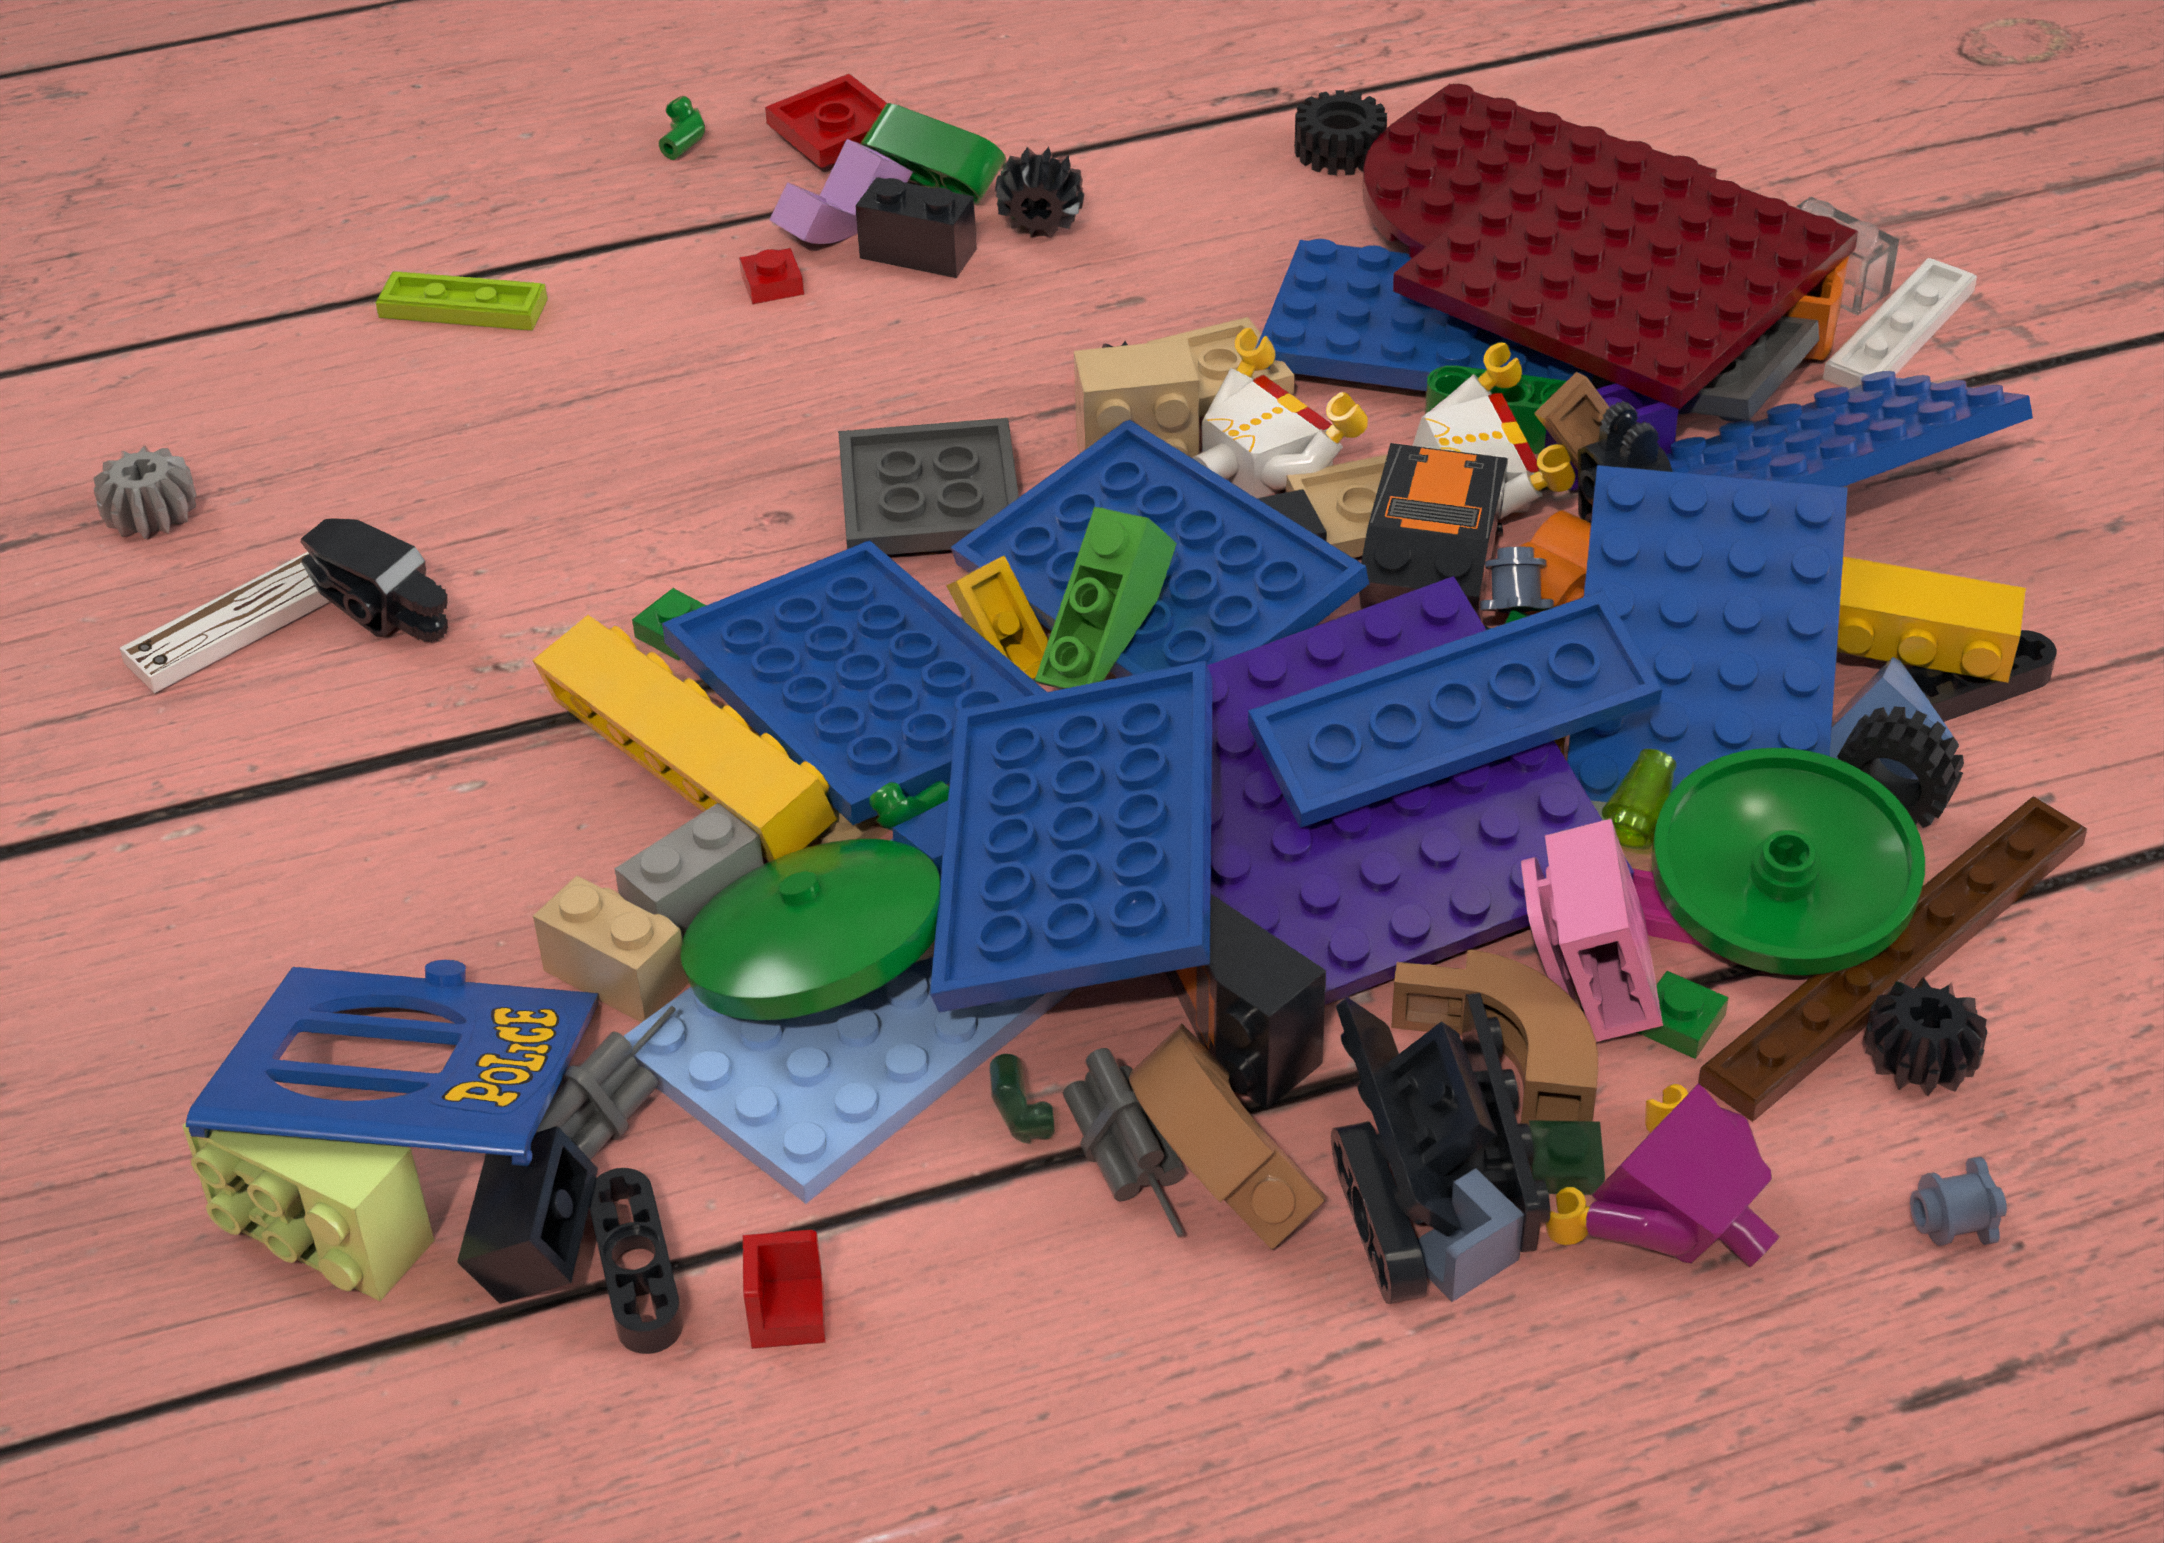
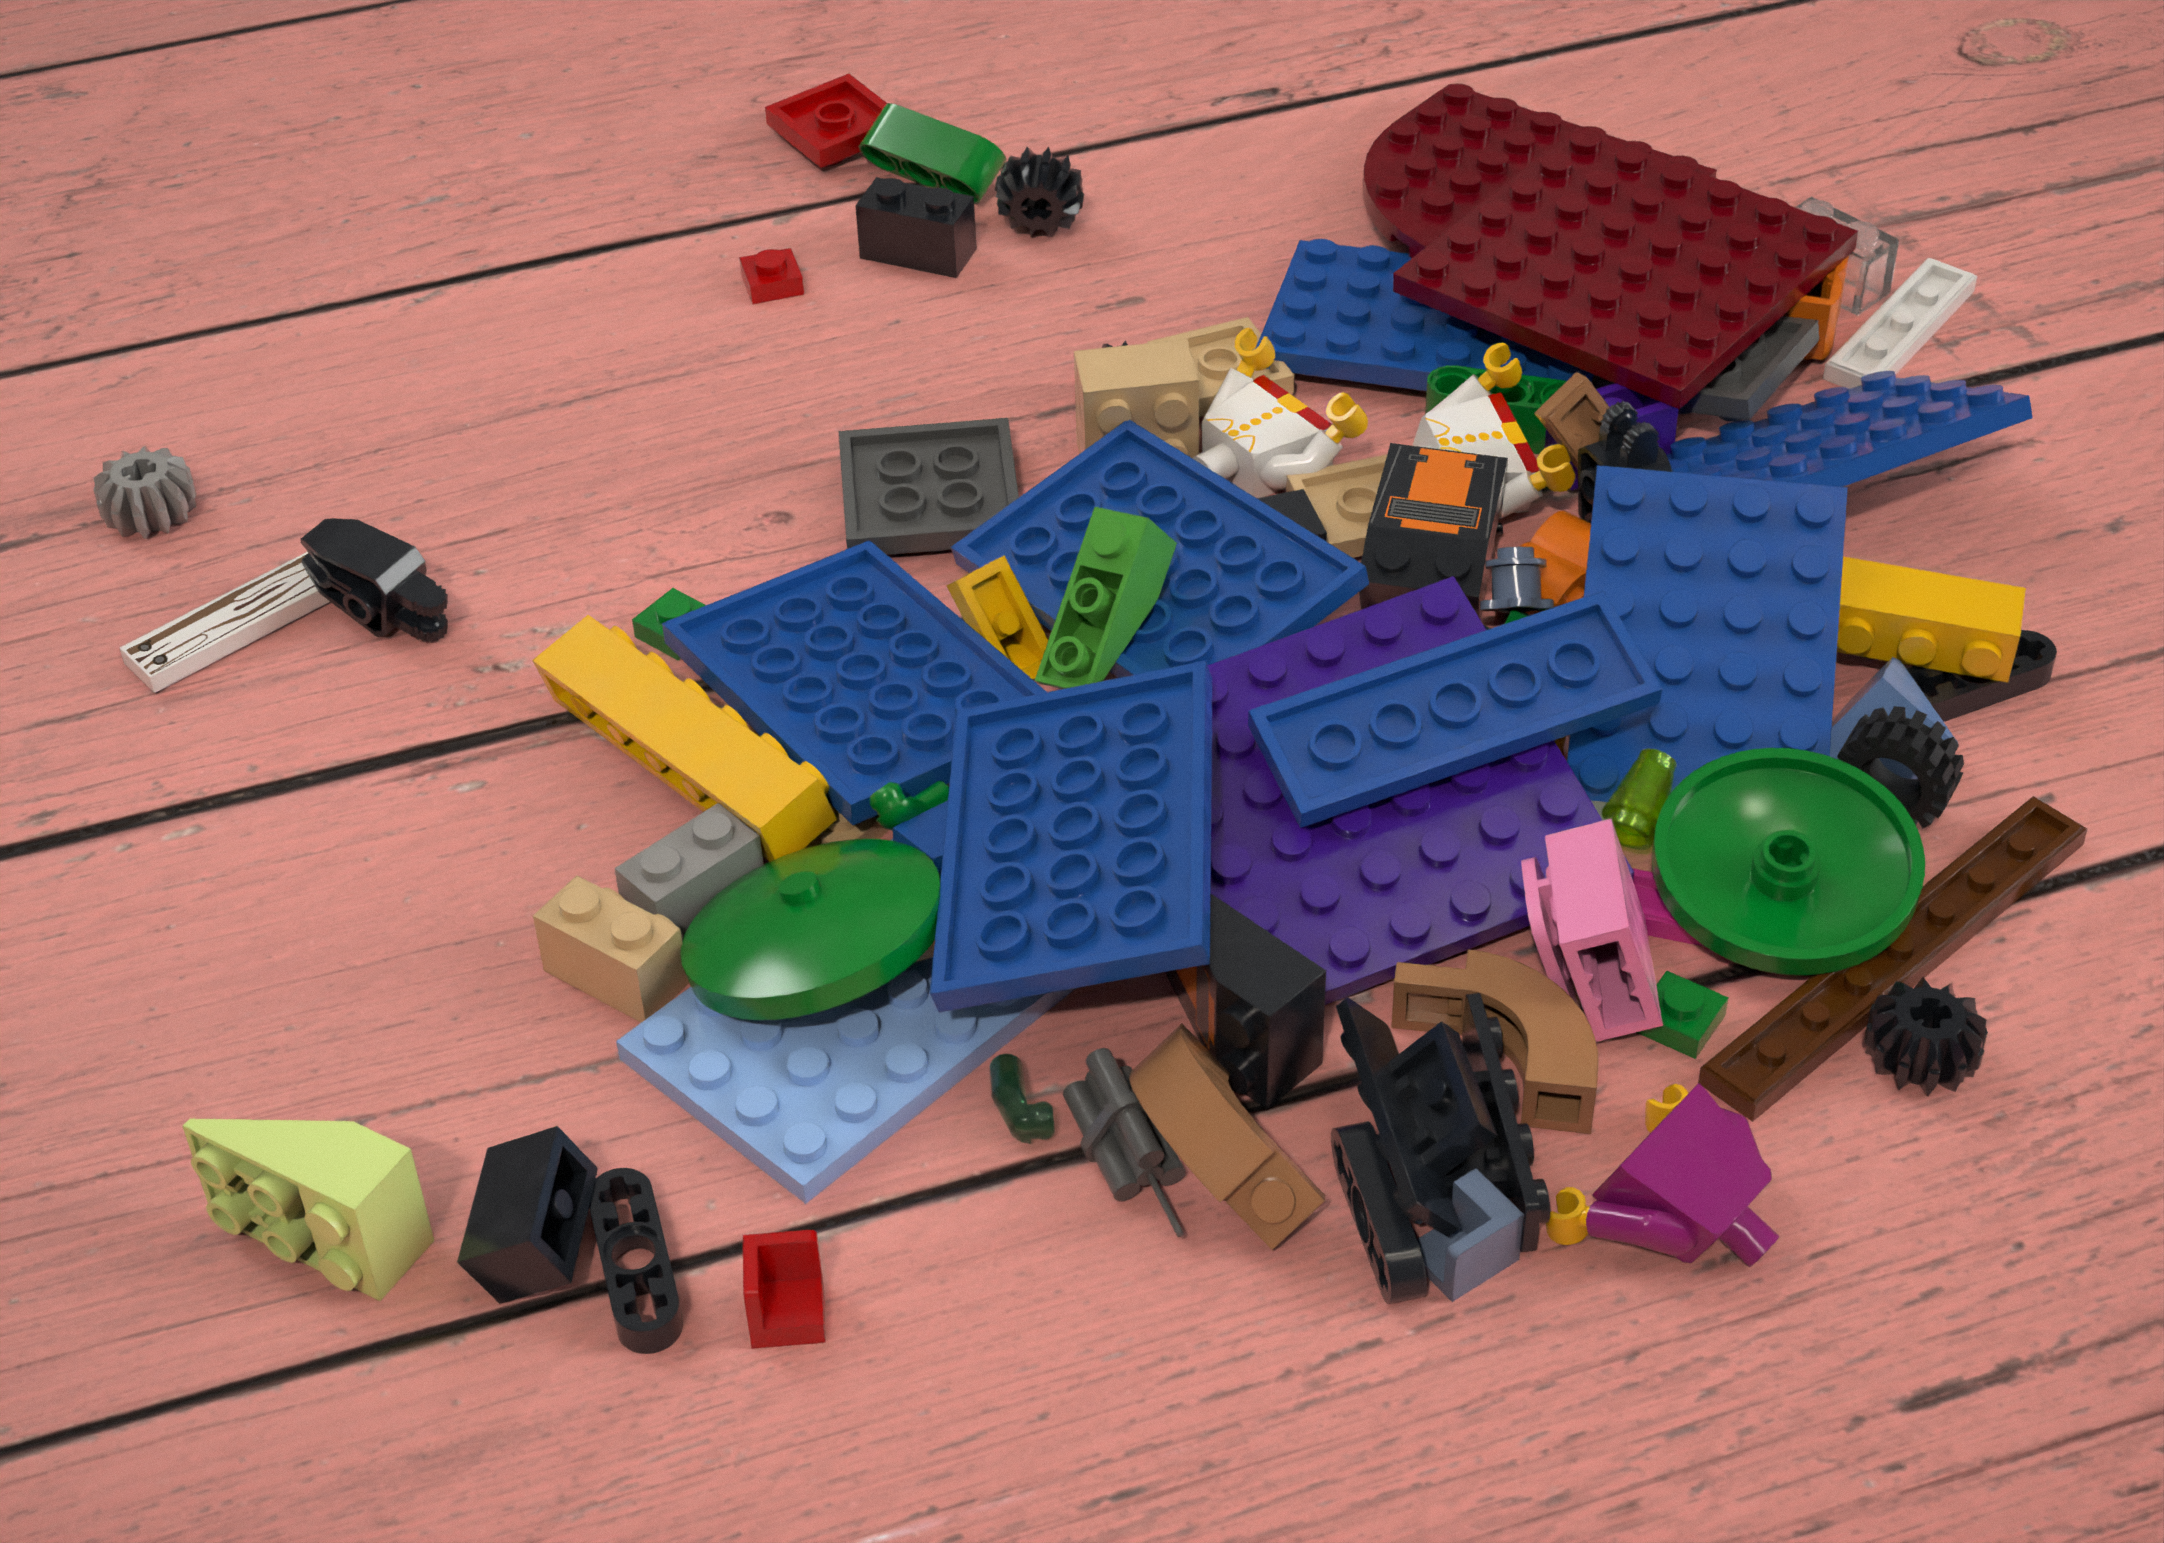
blue door [186,960,598,1166] -> none
lime tile [375,271,548,331] -> none
dark grey piece [536,1006,676,1160] -> none
green arm [659,96,706,160] -> none
lavender brick [770,139,913,244] -> none
black tyre [1294,90,1387,175] -> none
clear green plate [1528,1120,1605,1195] -> none
sand blue brick [1910,1156,2007,1246] -> none

